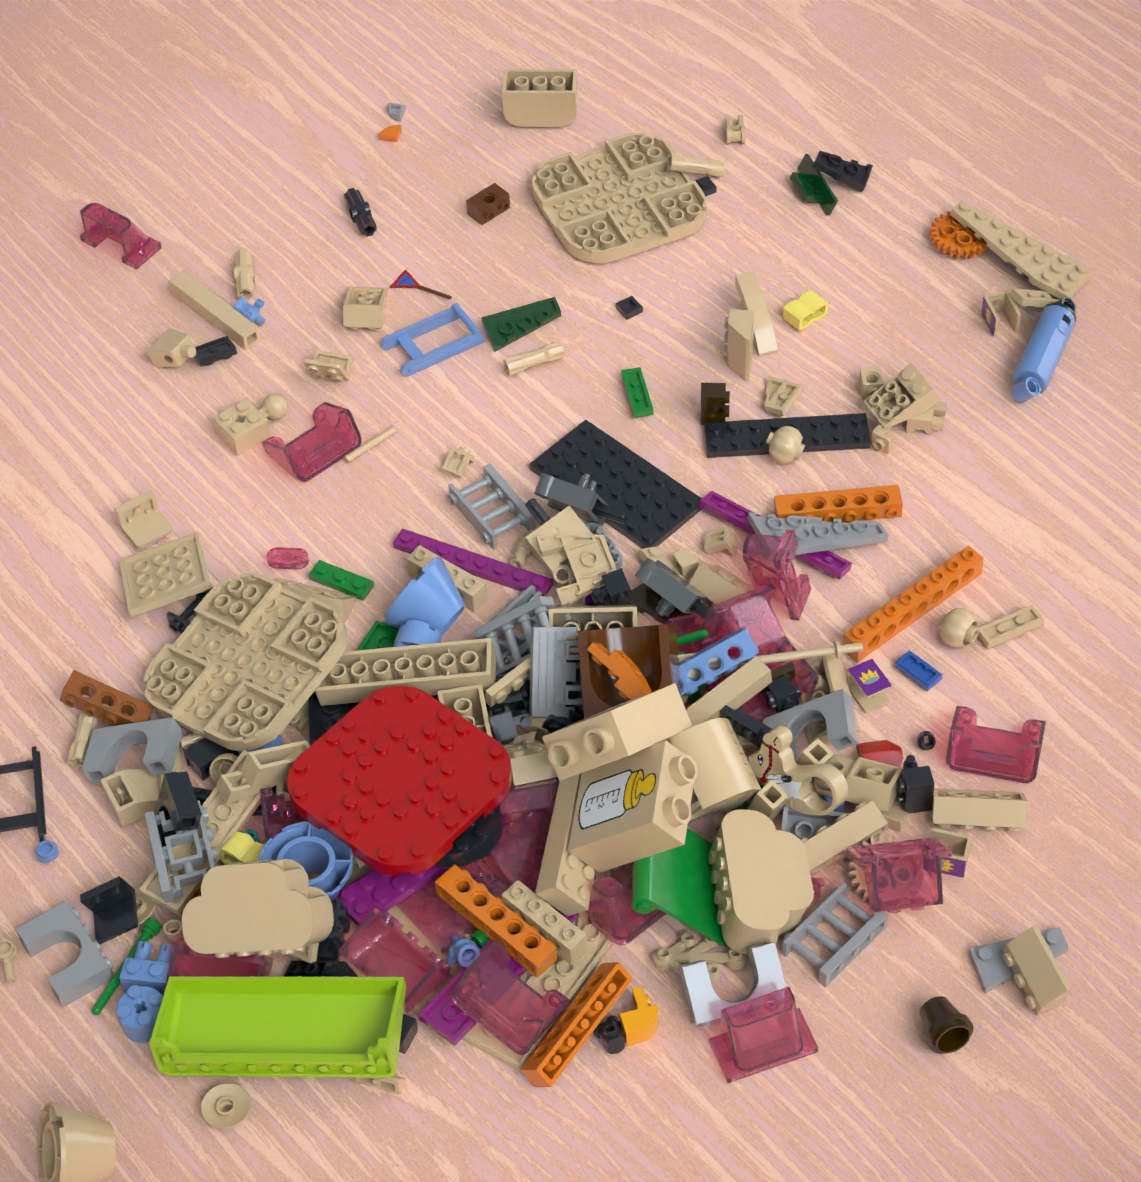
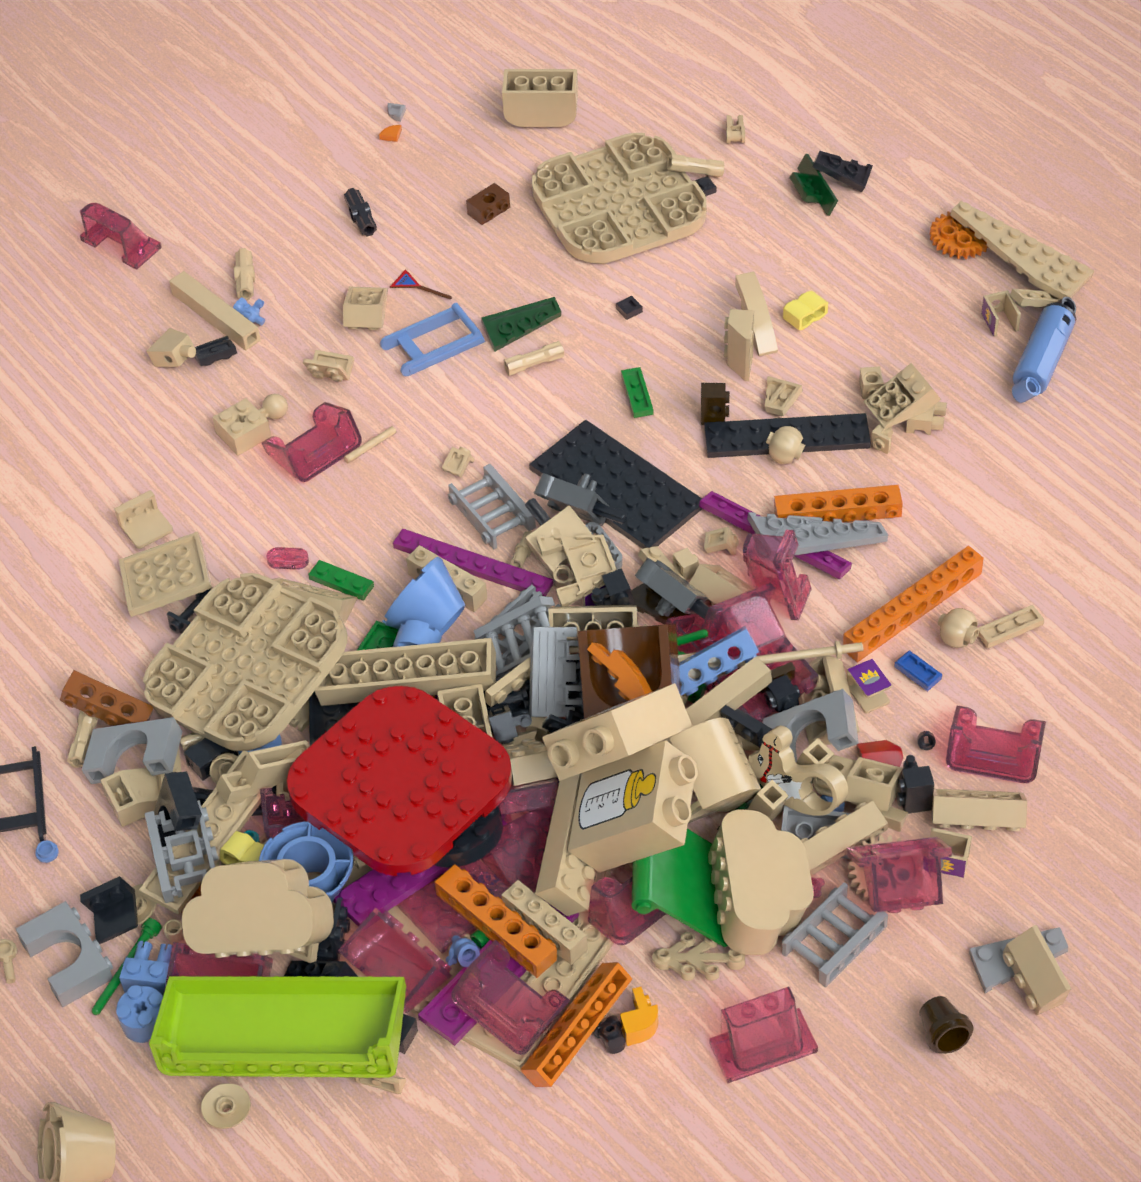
arch [678,941,789,1027] -> none

